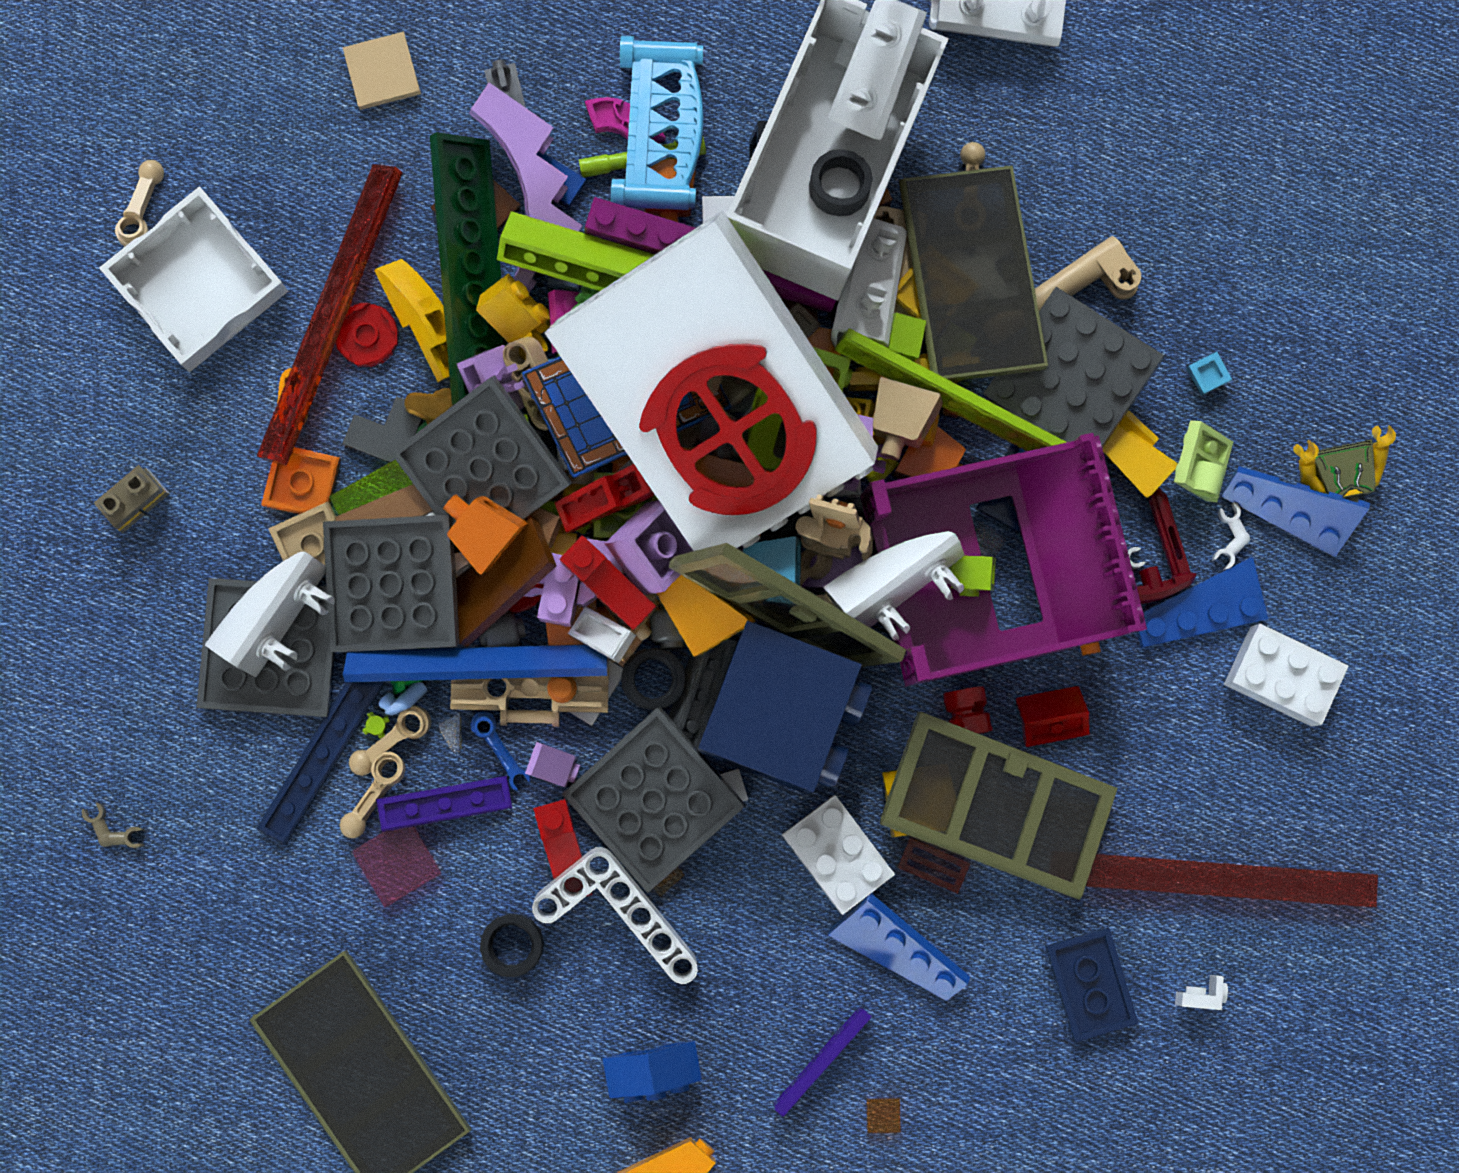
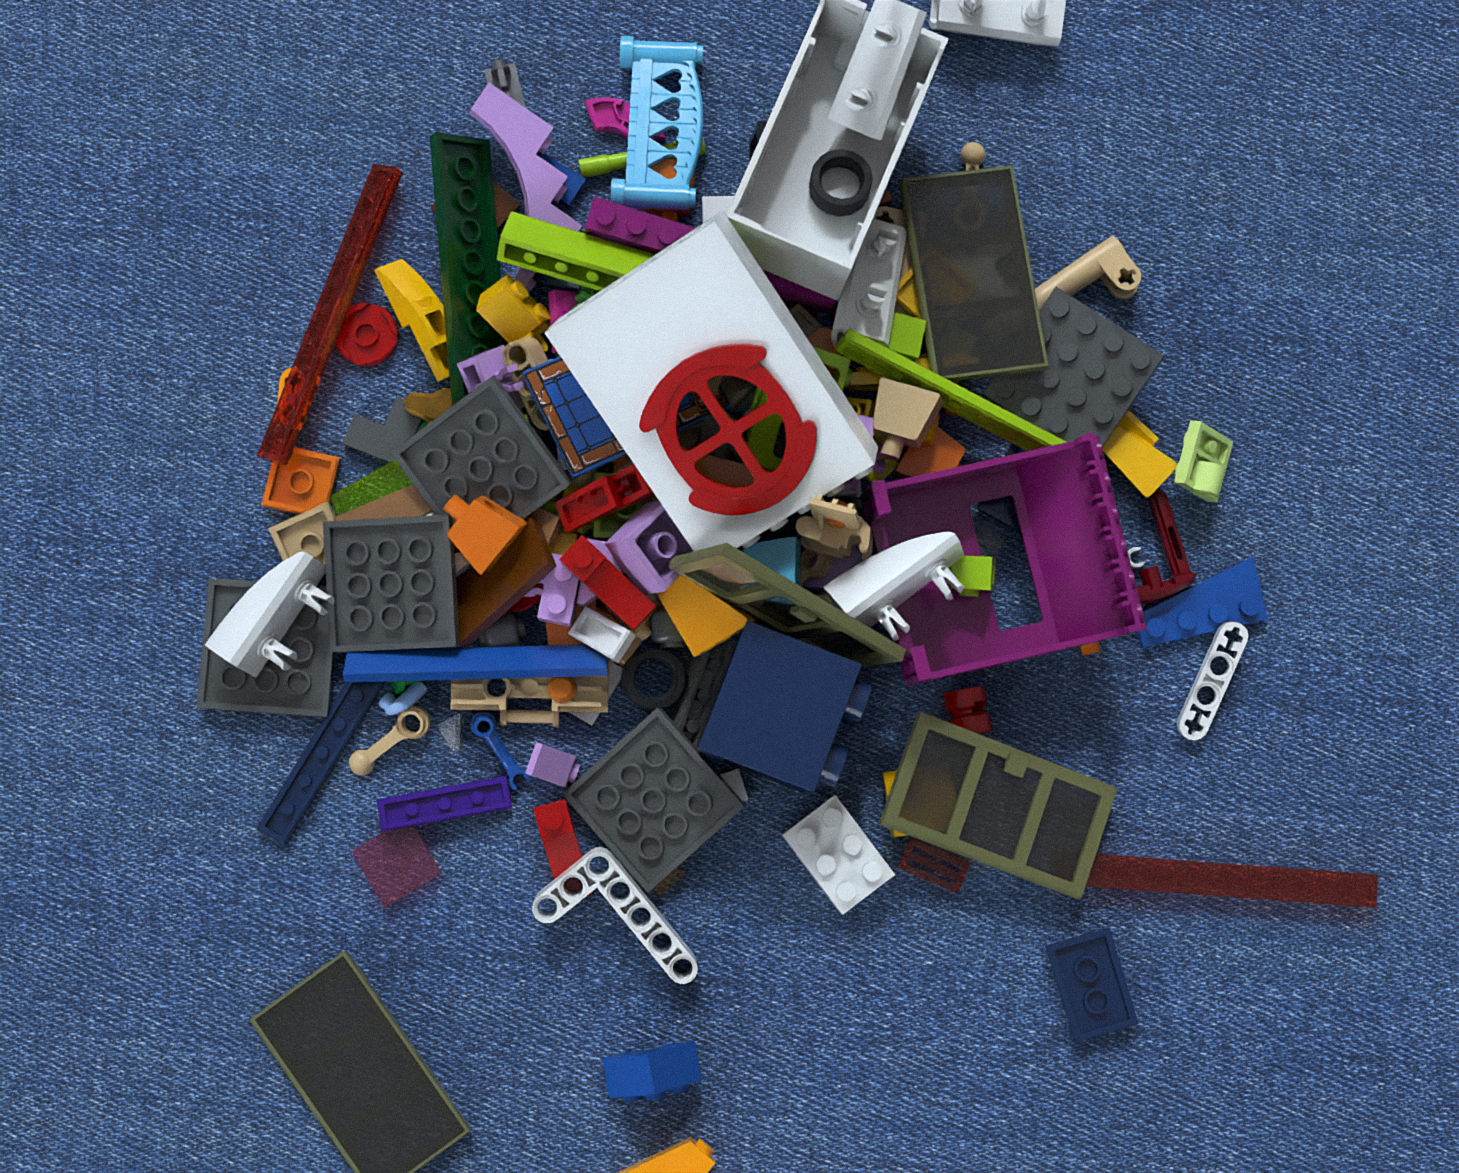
dark tan arm [82,802,144,848] -> none
dark tan hips [94,465,170,533] -> none
white tile [99,186,288,372] -> none
tan piece [115,160,164,246] -> none
tan piece [339,752,405,838] -> none
tan tile [342,31,421,110] -> none
lime piece [362,712,390,739] -> none
black tyre [480,913,544,977] -> none
dark purple tile [773,1007,872,1117] -> none
wing [828,893,970,1001] -> none
clear orange tile [866,1097,901,1133] -> none
red panel [1016,686,1090,747] -> none
white bracket [1175,975,1228,1010] -> none
medium azure plate [1186,352,1232,396] -> none
white arm [1212,502,1250,571] -> none
wing [1221,466,1370,557] -> none
white brick [1224,623,1348,727] -> none
torso [1293,425,1396,502] -> none
none -> white beam [1177,621,1248,740]

